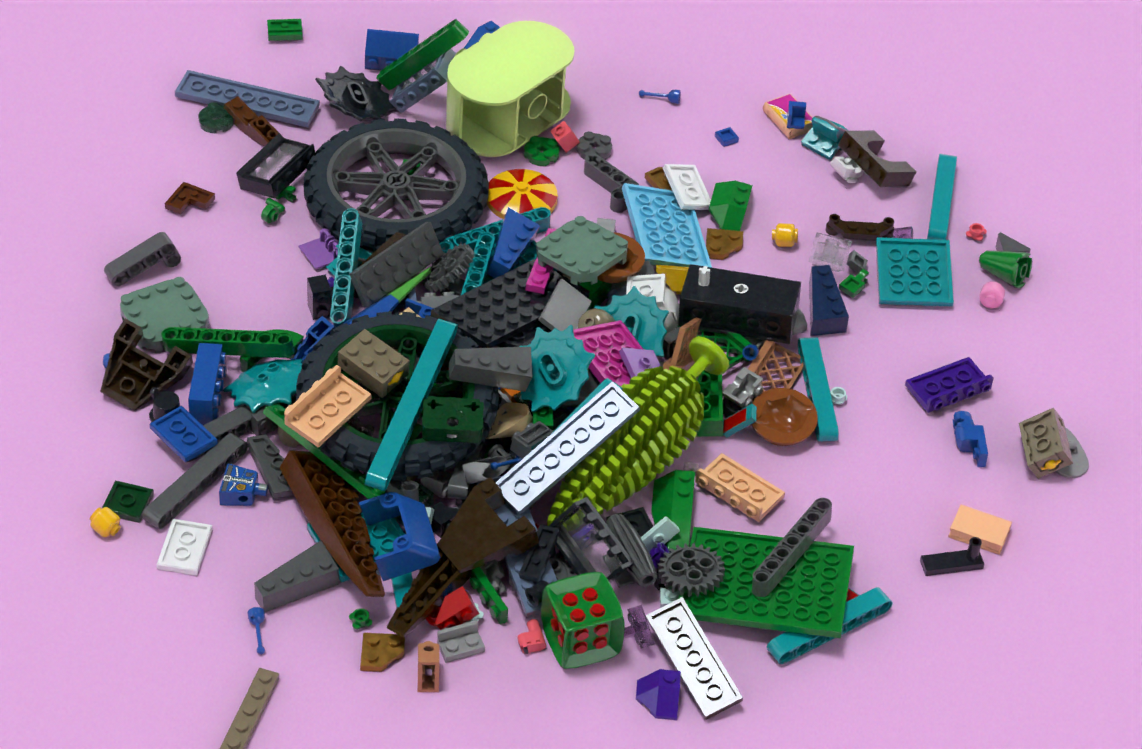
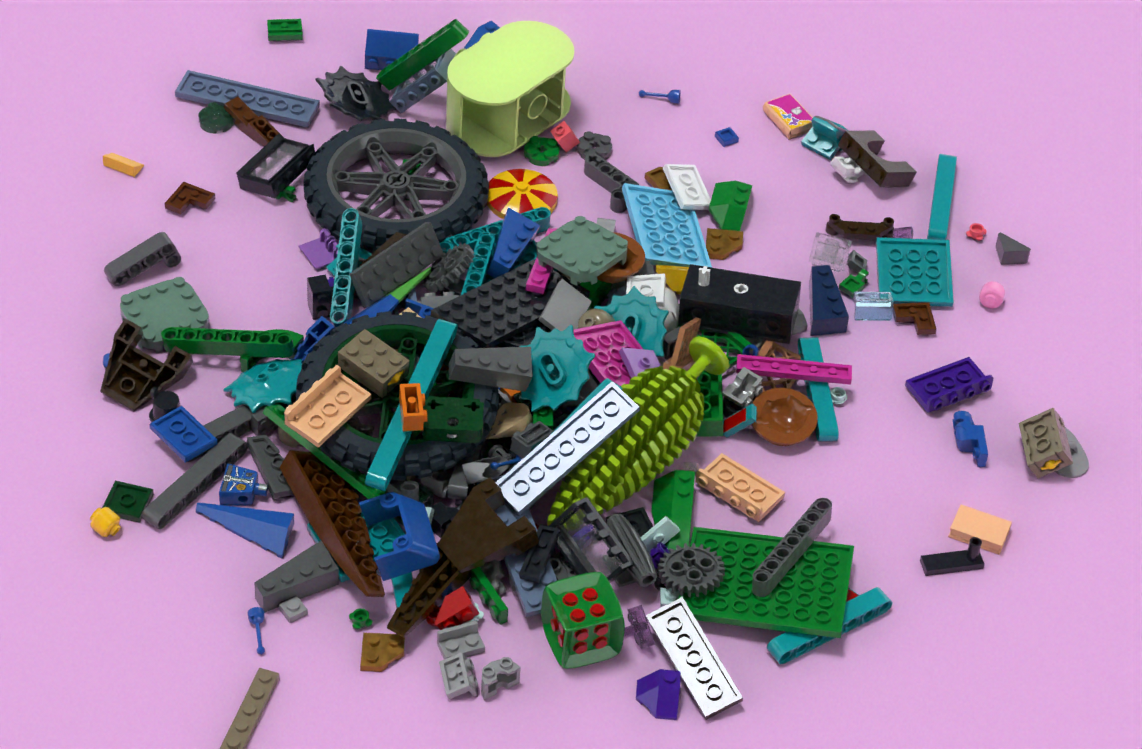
white tile [157,519,213,576] -> none
blue brick [188,343,227,425] -> none
green plate [261,197,285,223] -> none
nougat torso [417,641,440,692] -> none
coral piece [517,619,547,654] -> none
black bush [525,580,549,607] -> none
yellow head [772,223,798,247] -> none
blue panel [787,101,806,129] -> none
green cone [979,250,1033,288] -> none
none -> yellow slope [103,153,144,177]
none -> blue wedge [196,503,294,558]
none -> light grey plate [279,596,308,623]
none -> orange brick [399,383,427,431]
none -> light grey bracket [439,652,478,699]
none -> light grey cylinder [481,657,521,700]
none -> dark pink plate [736,354,852,385]
none -> clear light blue panel [853,292,894,321]
none -> reddish brown plate [892,302,936,335]

